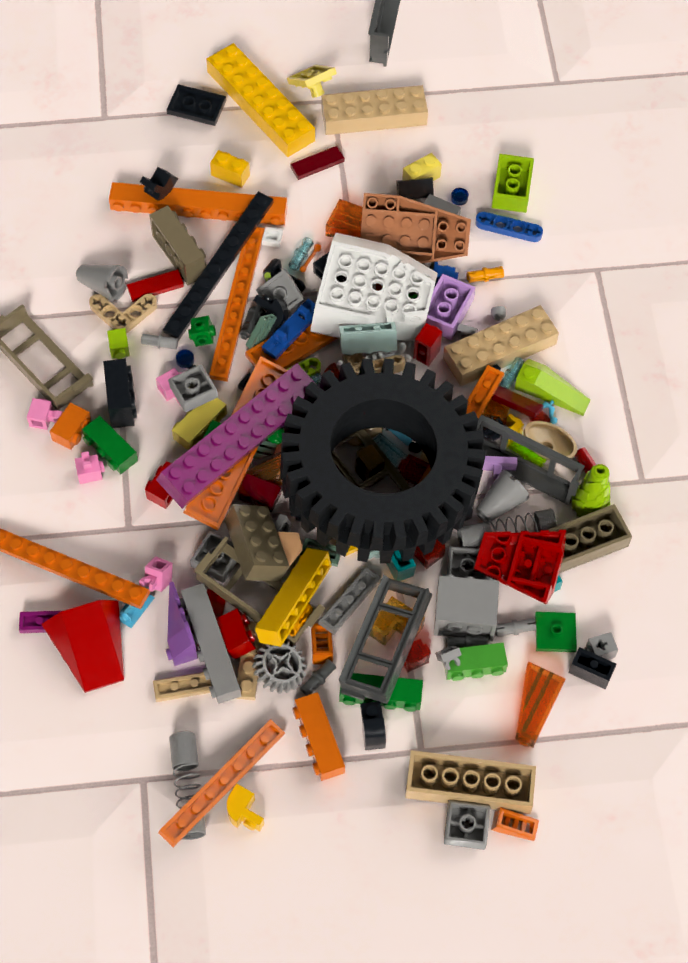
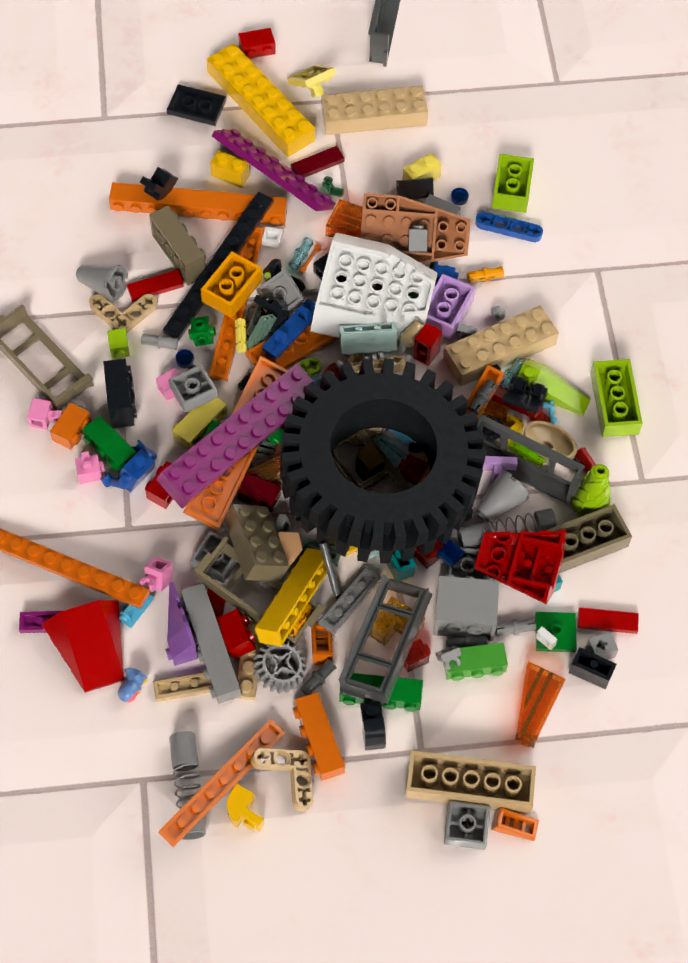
none -> blue torso [100,440,157,493]
none -> medium blue animal [118,668,148,703]
none -> light orange brick [201,252,263,318]
none -> magenta plate [212,129,336,211]
none -> light yellow axle [235,318,247,354]
none -> red brick [238,28,276,59]
none -> tan beam [250,748,313,812]
none -> dark grey bar [319,541,341,599]
none -> clear green arm [322,176,344,197]
none -> tan cone [399,320,424,348]
none -> light grey brick [408,226,428,252]
none -> clear blue tile [436,539,465,568]
none -> dark grey pin [467,379,498,415]
none -> black hinge [501,376,548,413]
none -> white tile [536,627,557,650]
none -> red tile [578,607,639,634]
none -> lime brick [590,359,643,437]

